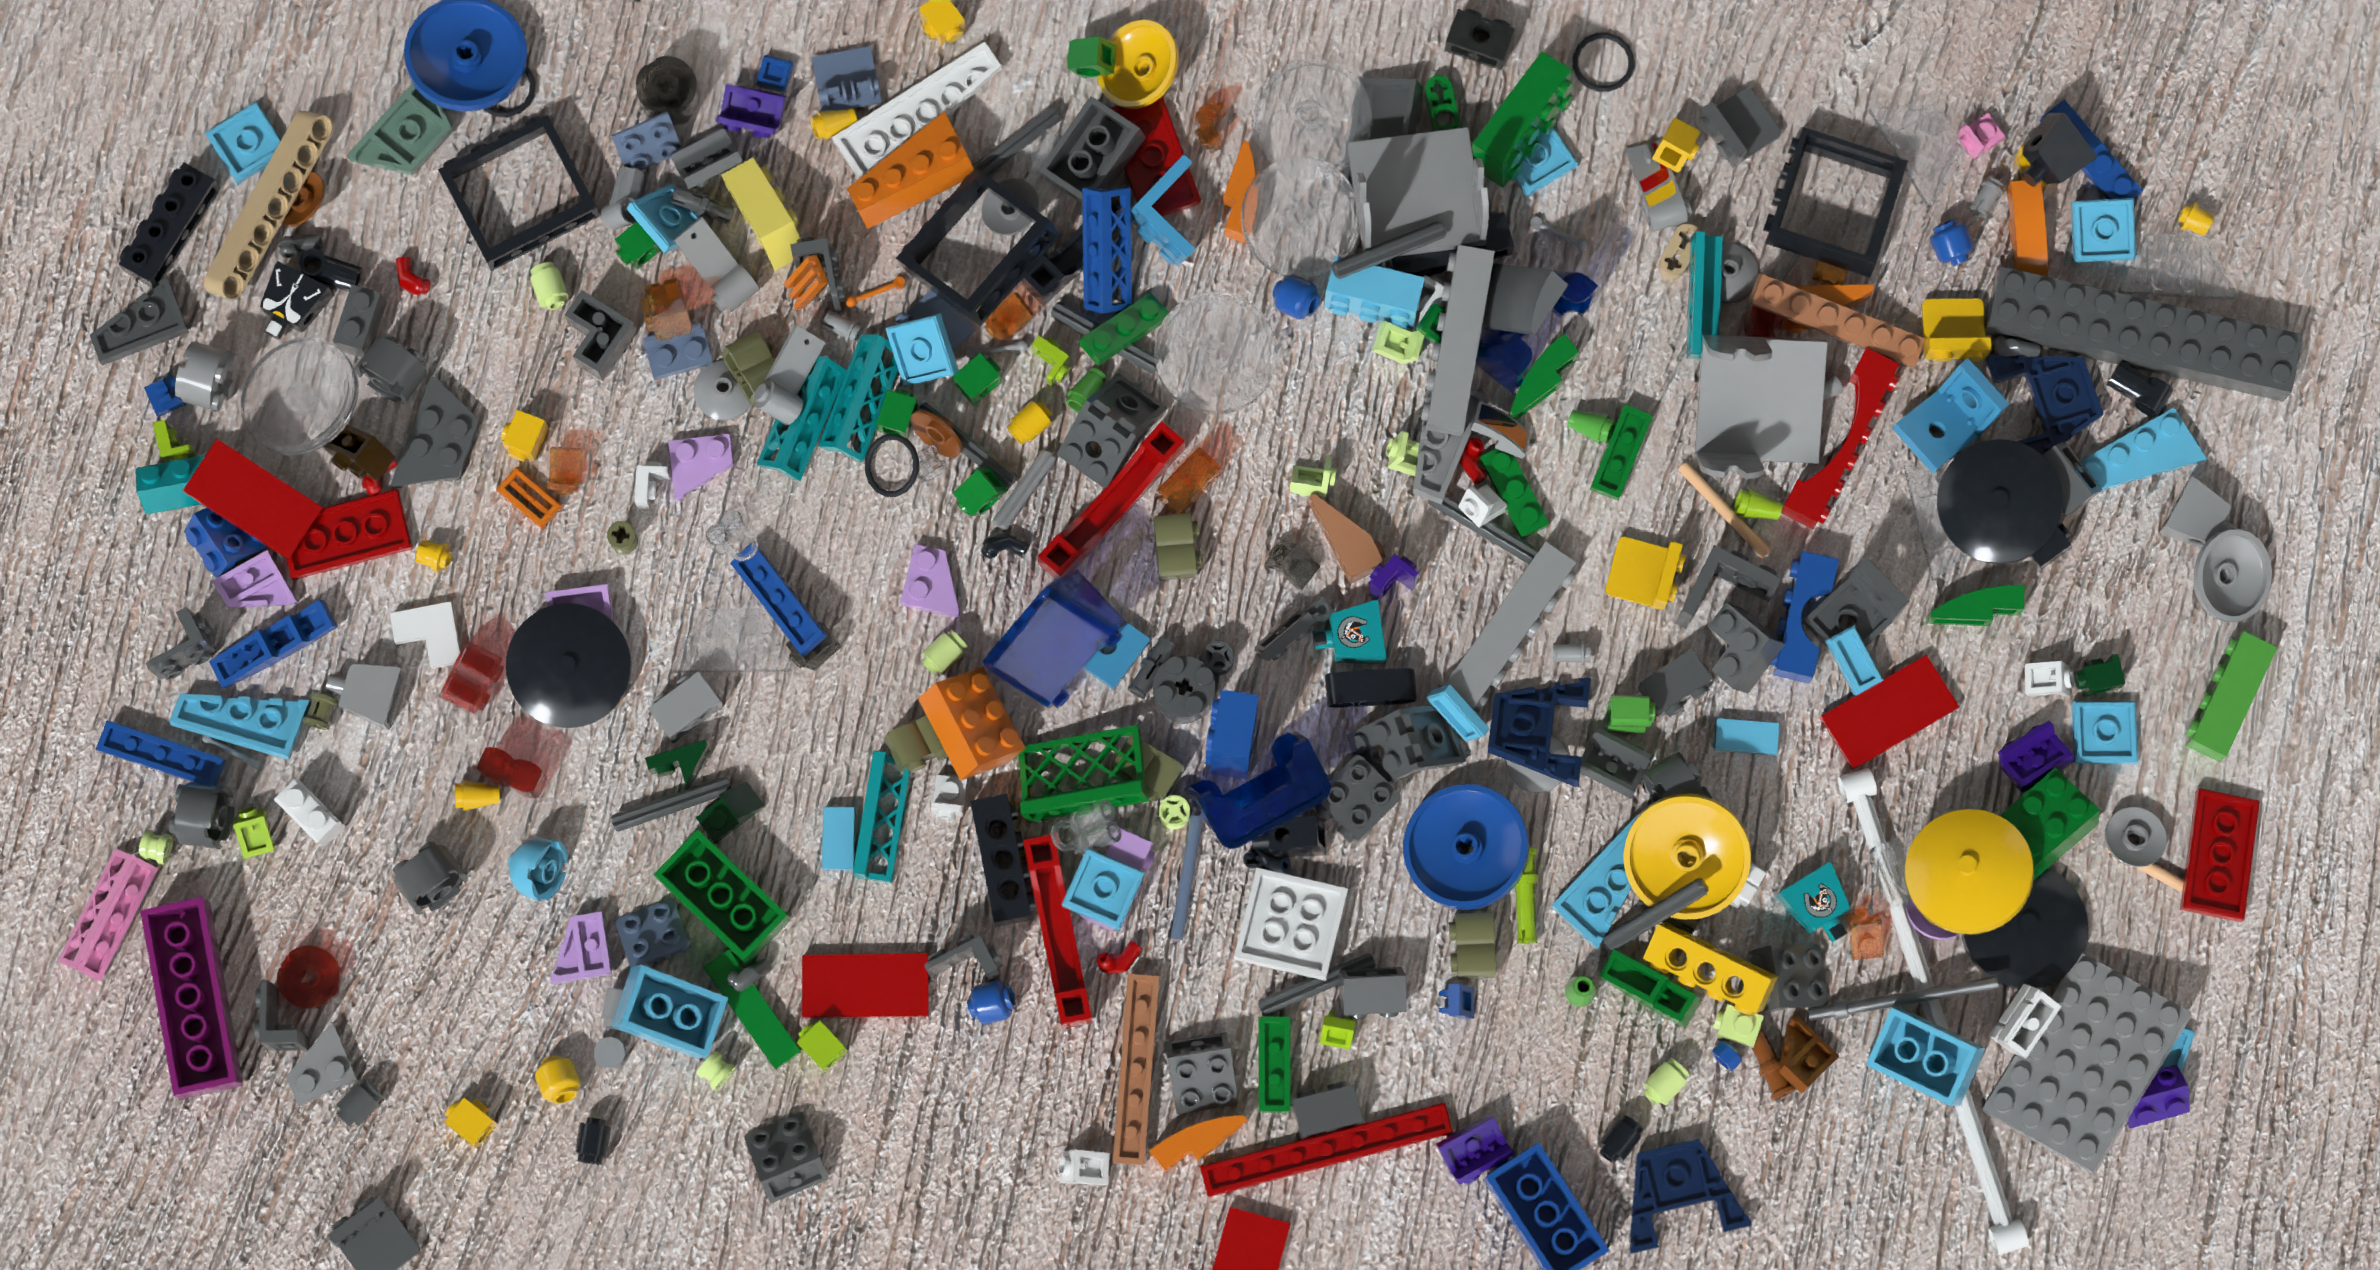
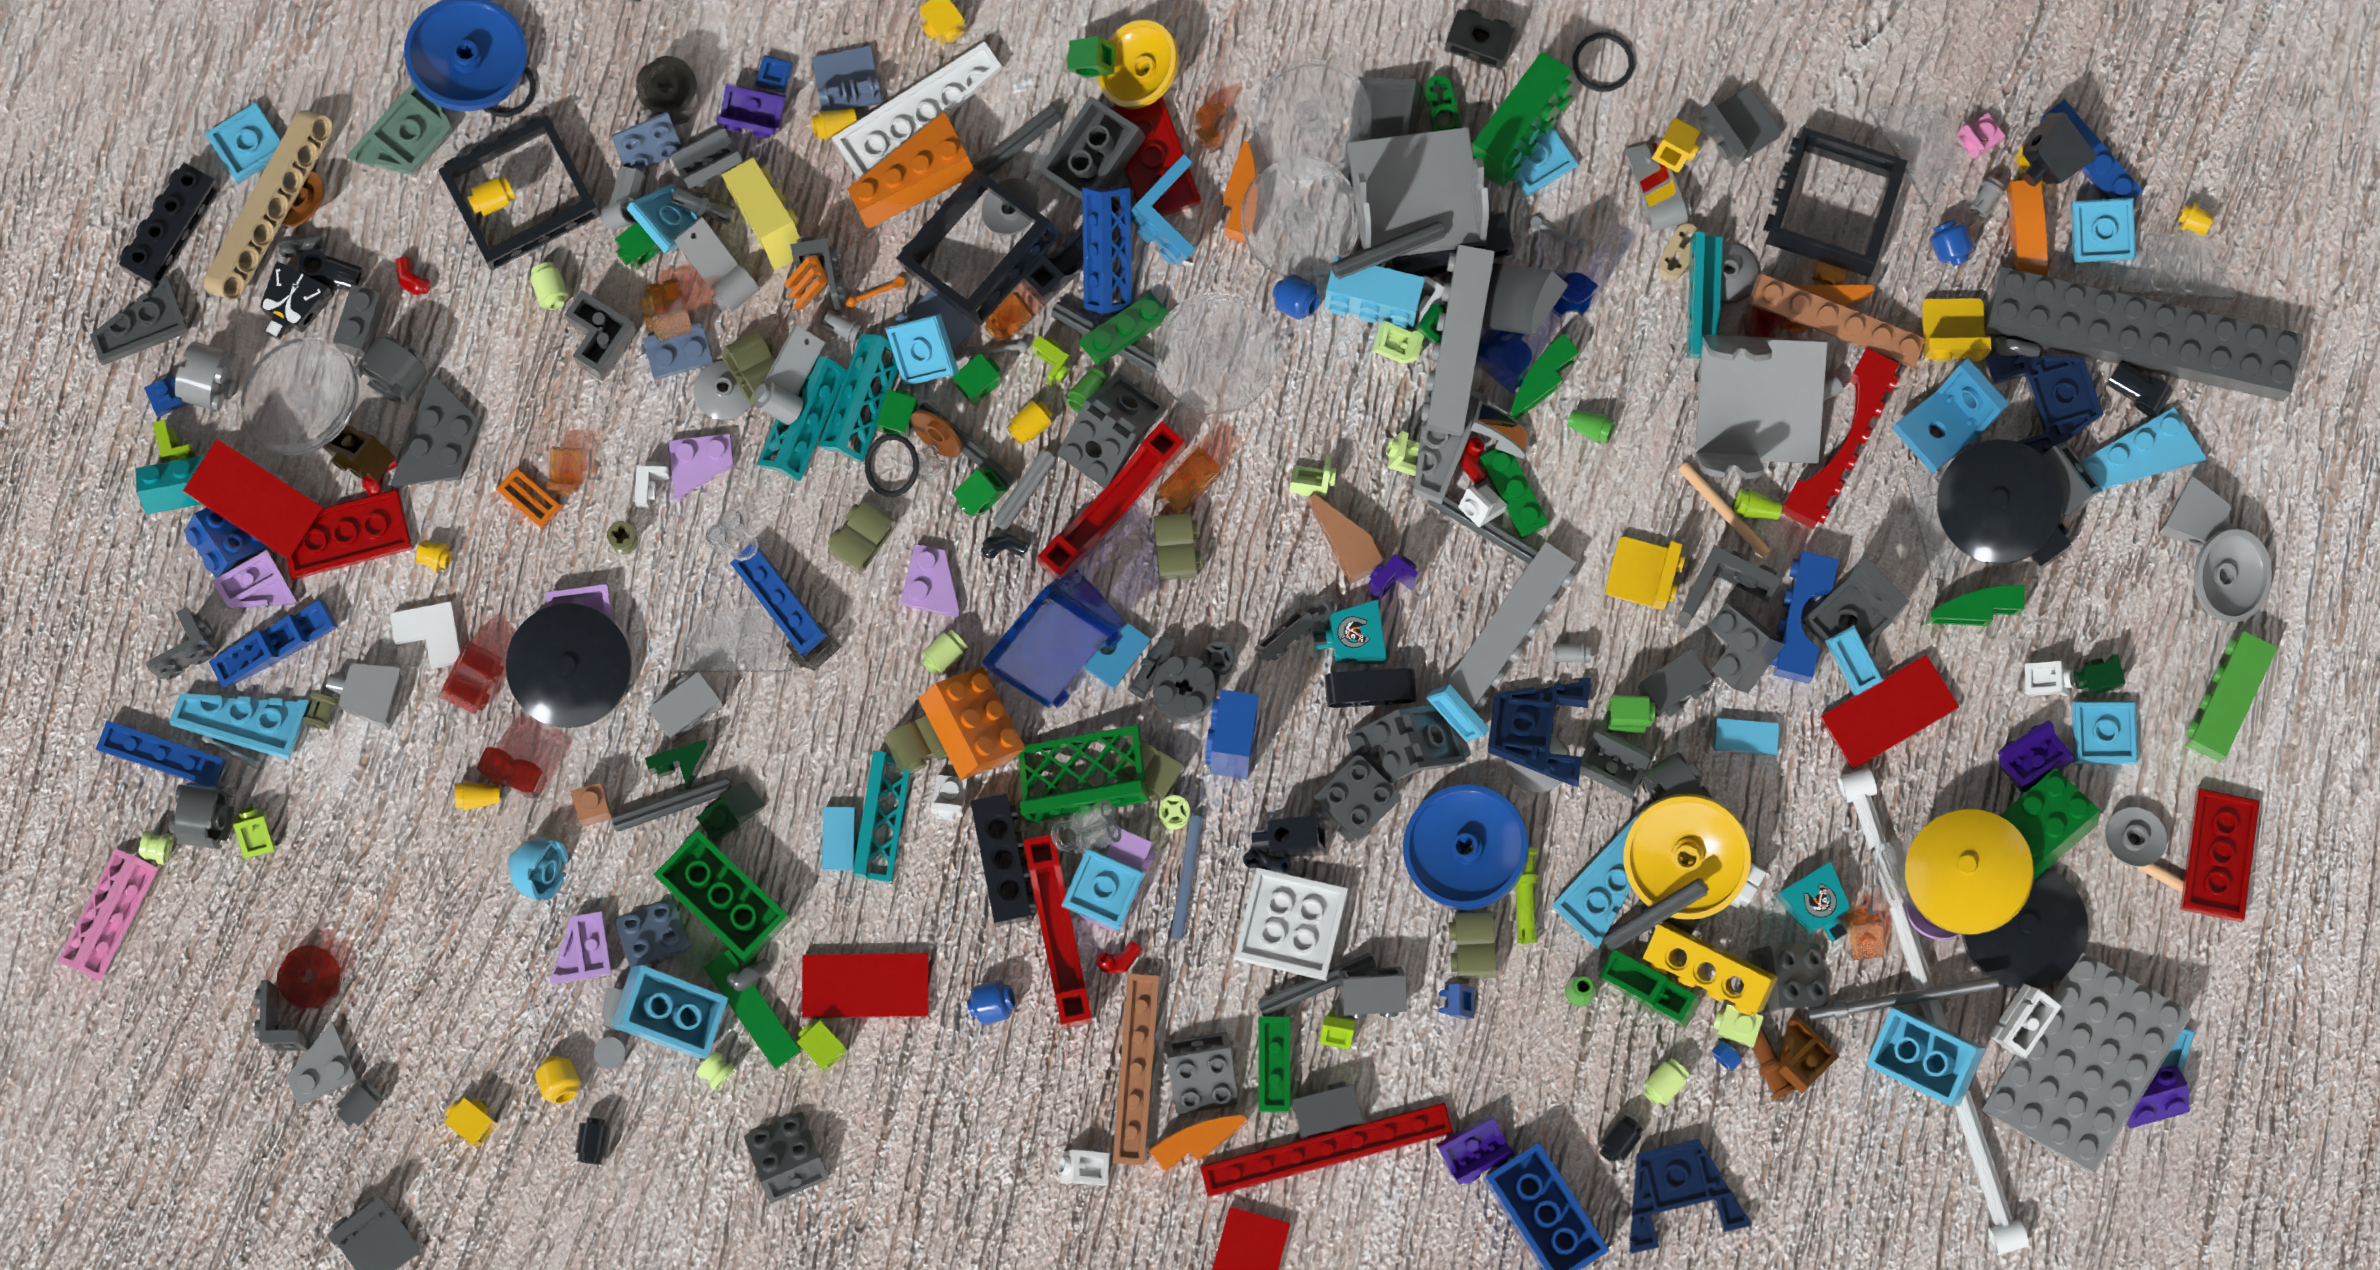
magenta brick [140,897,244,1100] -> none
white brick [274,778,346,848] -> none
dark grey brick [393,841,468,915] -> none
yellow brick [501,410,549,462] -> none
dark grey bracket [924,934,1003,982] -> none
clear blue windscreen [1184,729,1331,849] -> none
clear smoke bracket [1265,540,1320,590] -> none
green plate [1590,404,1653,501] -> none
none -> yellow brick [467,177,516,217]
none -> nougat brick [571,782,612,827]
none -> olive brick [828,500,896,575]

